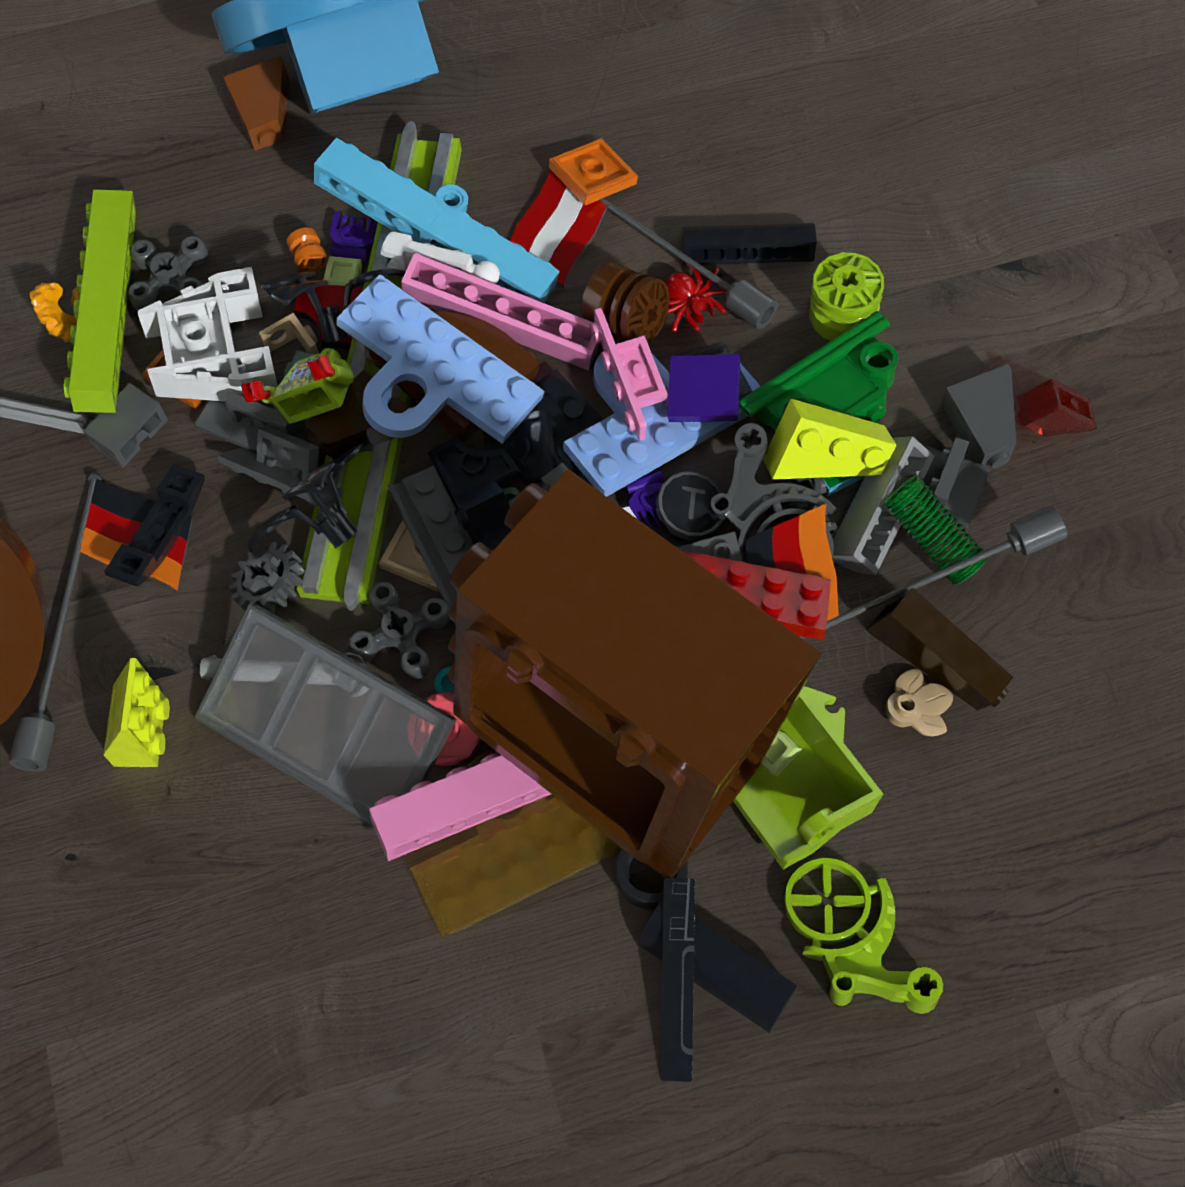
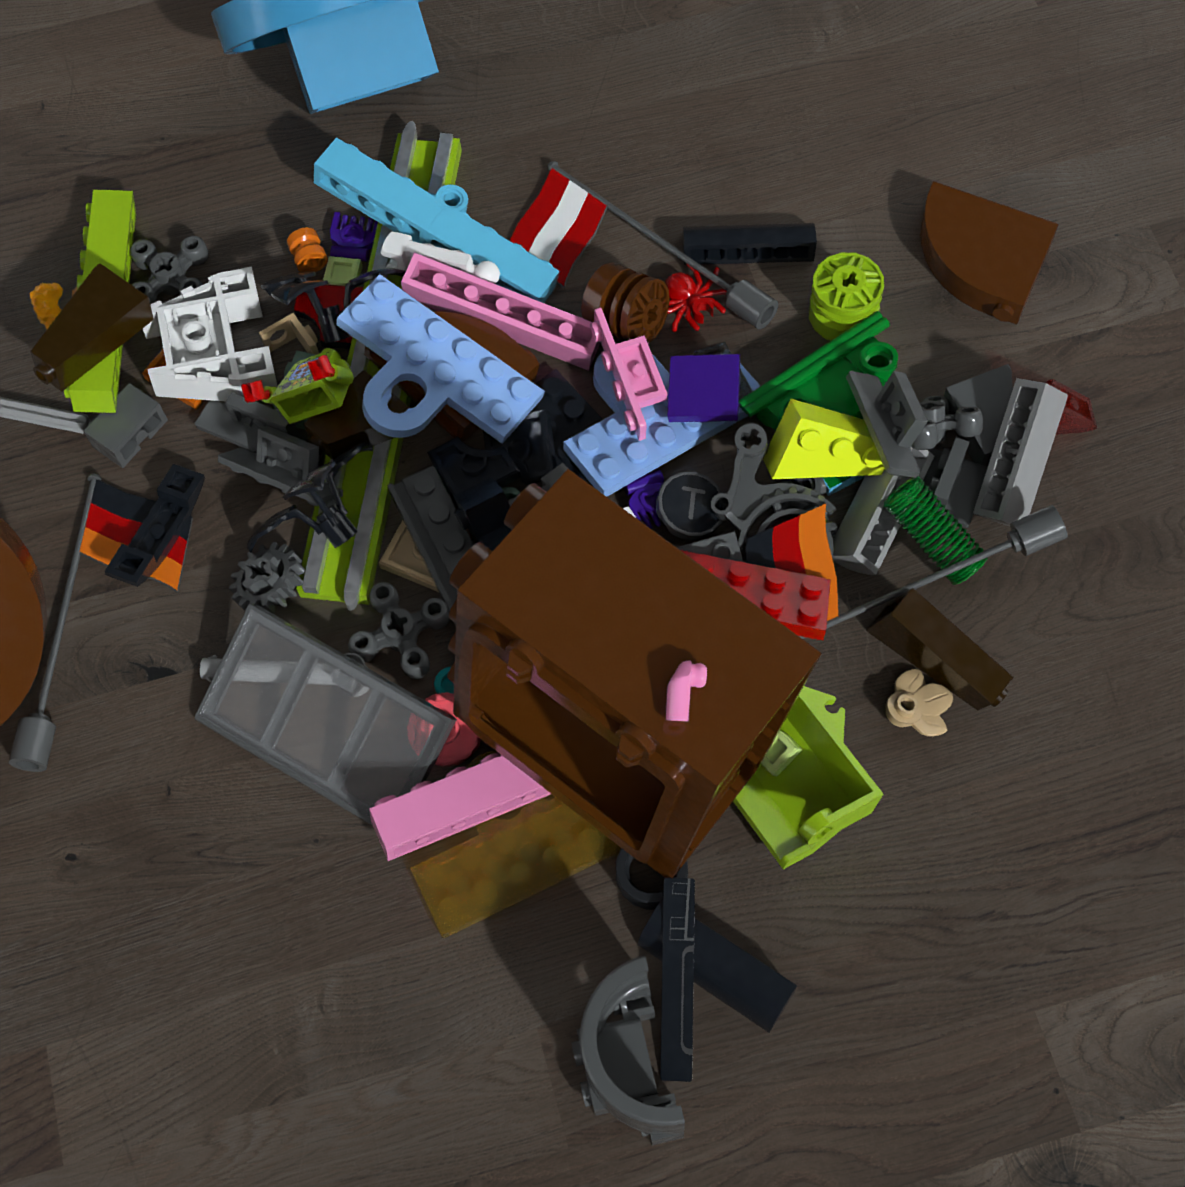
neon yellow slope [103,658,170,767] -> none
dark orange slope [223,56,289,151] -> none
orange tile [549,138,638,205] -> none
lime piece [784,858,943,1014] -> none
none -> dark brown slope [30,263,154,392]
none -> dark grey piece [571,955,685,1146]
none -> bright pink arm [666,660,707,722]
none -> dark grey bracket [846,371,928,478]
none -> dark grey gear [911,396,983,450]
none -> reddish brown brick [920,181,1059,325]
none -> light grey brick [973,378,1068,526]

